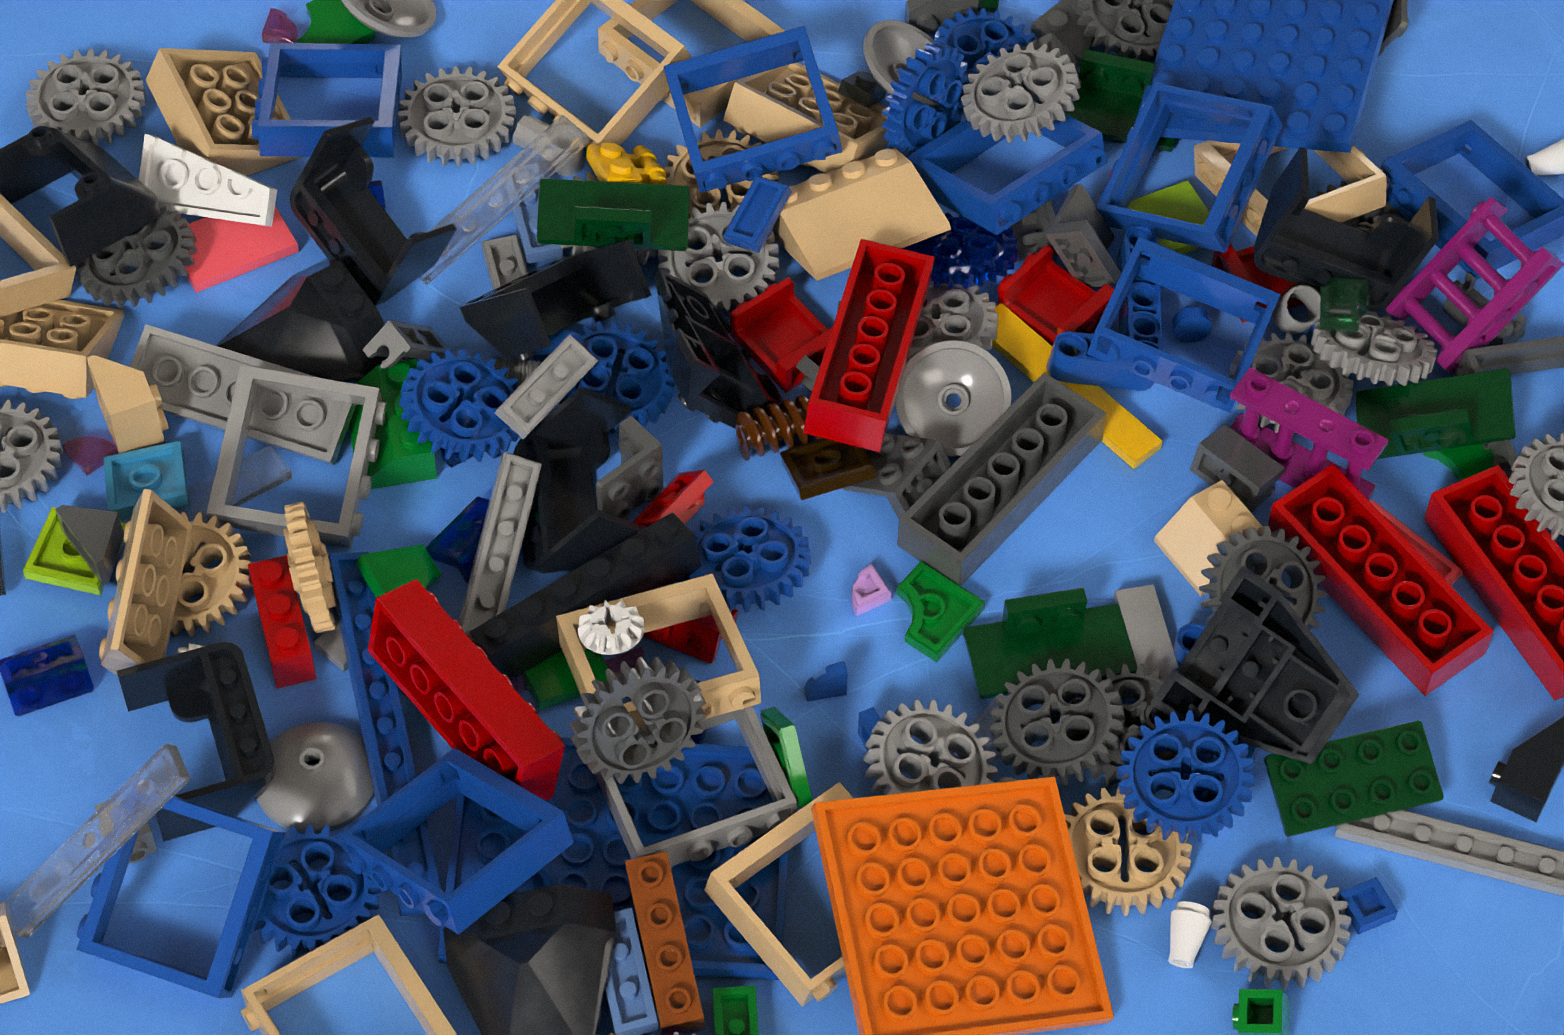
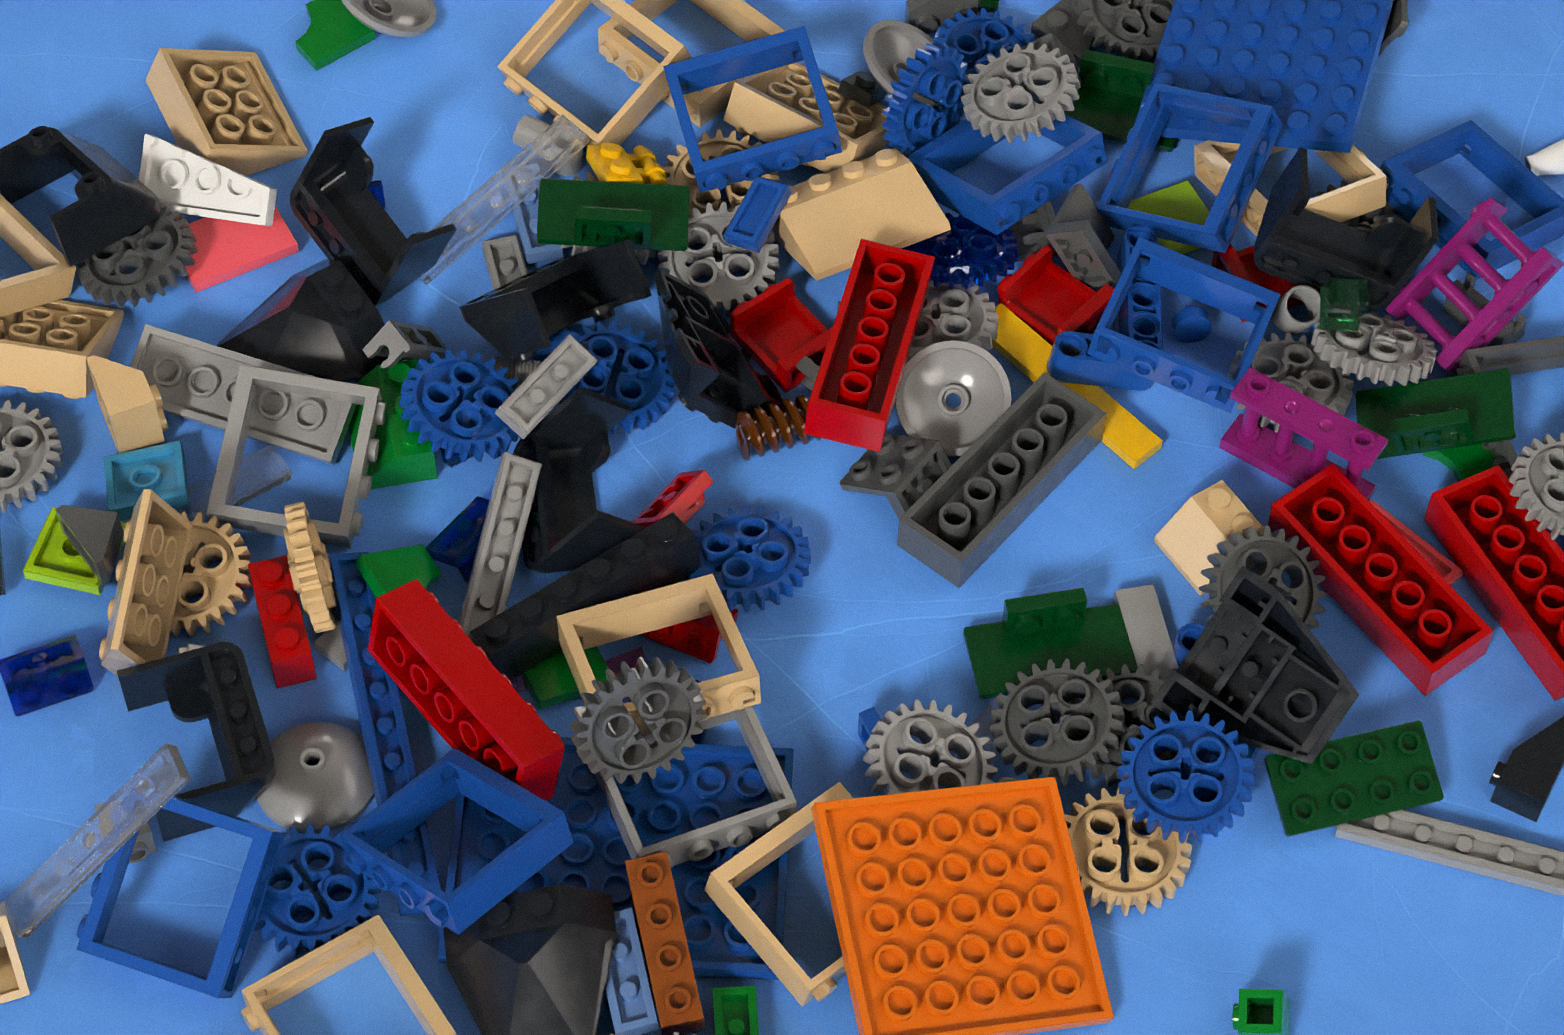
light grey gear [26,49,146,146] -> none
clear pink tile [62,437,118,476] -> none
blue window [252,43,402,158] -> none
clear pink tile [262,8,298,43] -> none
light grey gear [397,66,516,167] -> none
white gear [578,600,644,655] -> none
dark grey bracket [596,415,664,520] -> none
green tile [760,707,812,808] -> none
dark brown tile [780,439,876,500] -> none
blue tile [804,662,848,701] -> none
lavender tile [851,564,891,616] -> none
green tile [897,561,985,663] -> none
white cone [1168,901,1212,968] -> none
dark grey hinge [1190,424,1285,513] -> none
light grey gear [1211,857,1351,990] -> none
blue plate [1337,877,1398,934] -> none

